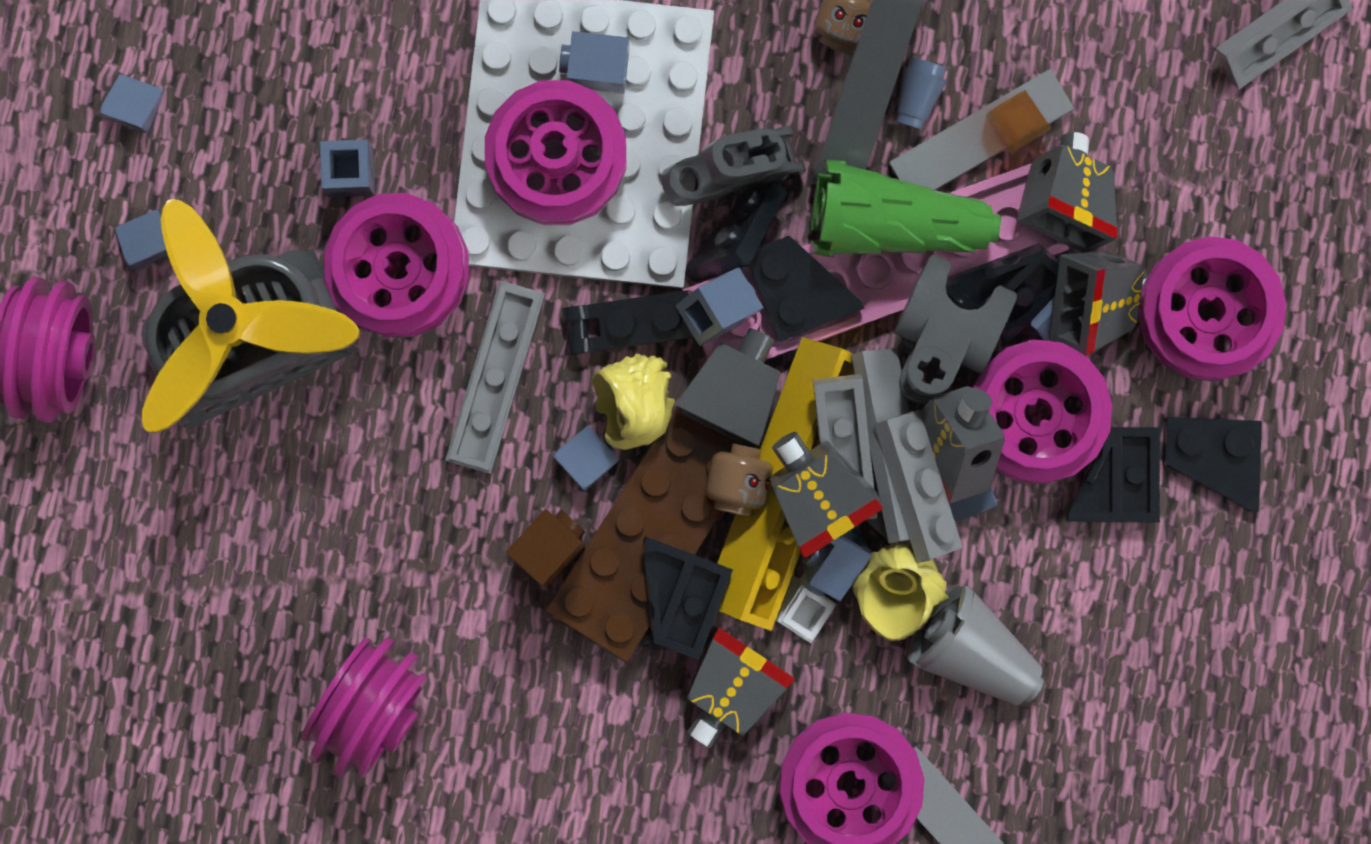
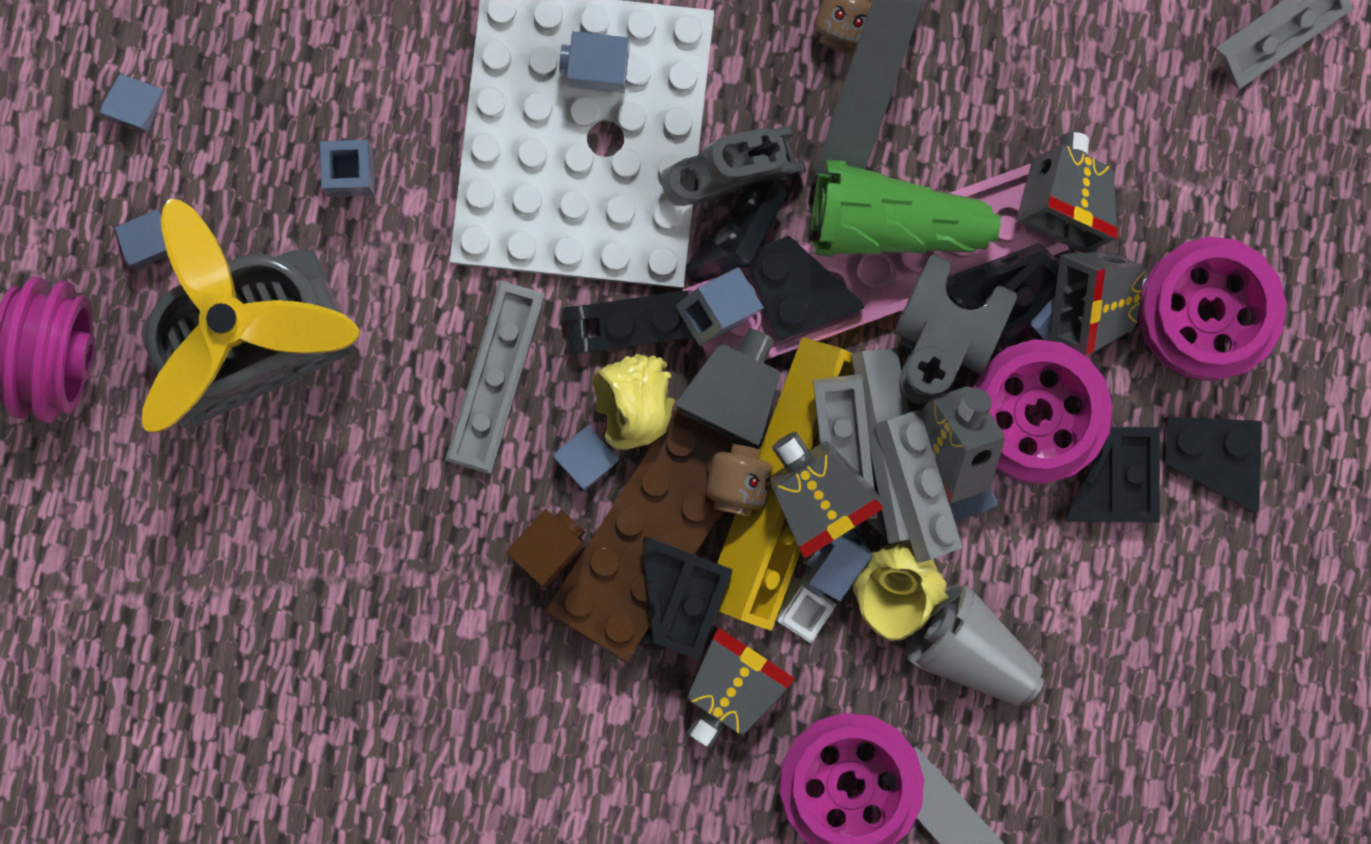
dark pink wheel [300,637,428,779] -> none
dark pink wheel [324,193,470,337] -> none
dark pink wheel [485,80,627,226] -> none
light grey tile [888,68,1075,191] -> none
sand blue cone [895,57,947,130] -> none
clear orange slope [986,90,1052,155] -> none

